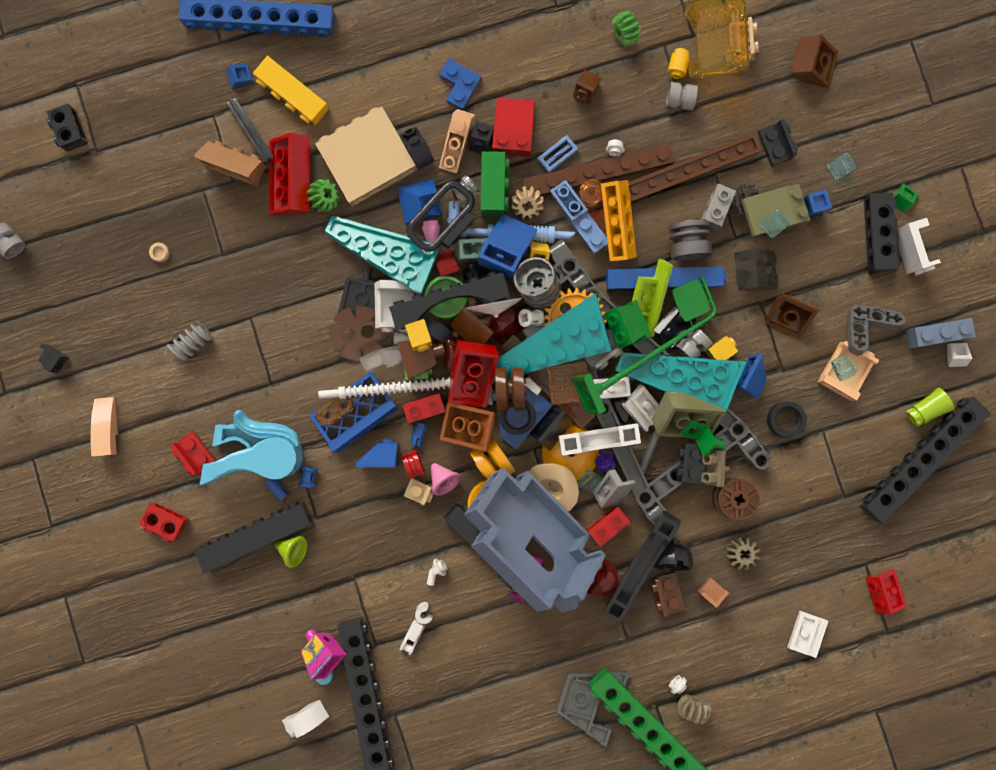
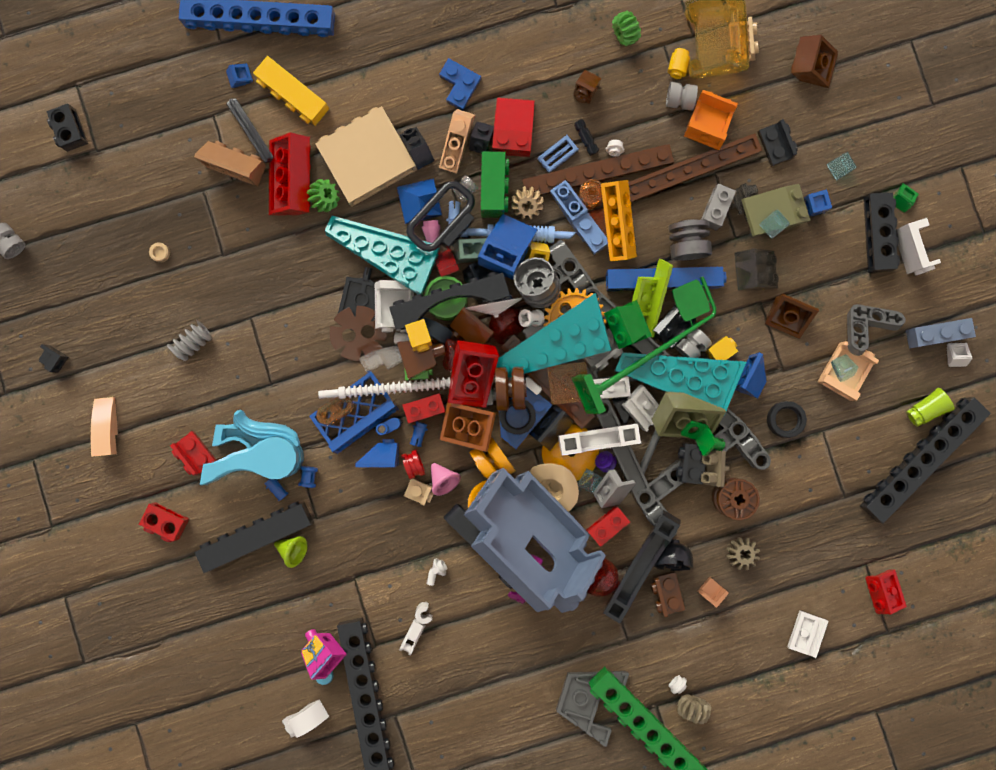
none -> blue piece [376,418,403,435]
none -> black axle [574,119,599,156]
none -> orange panel [684,90,738,150]

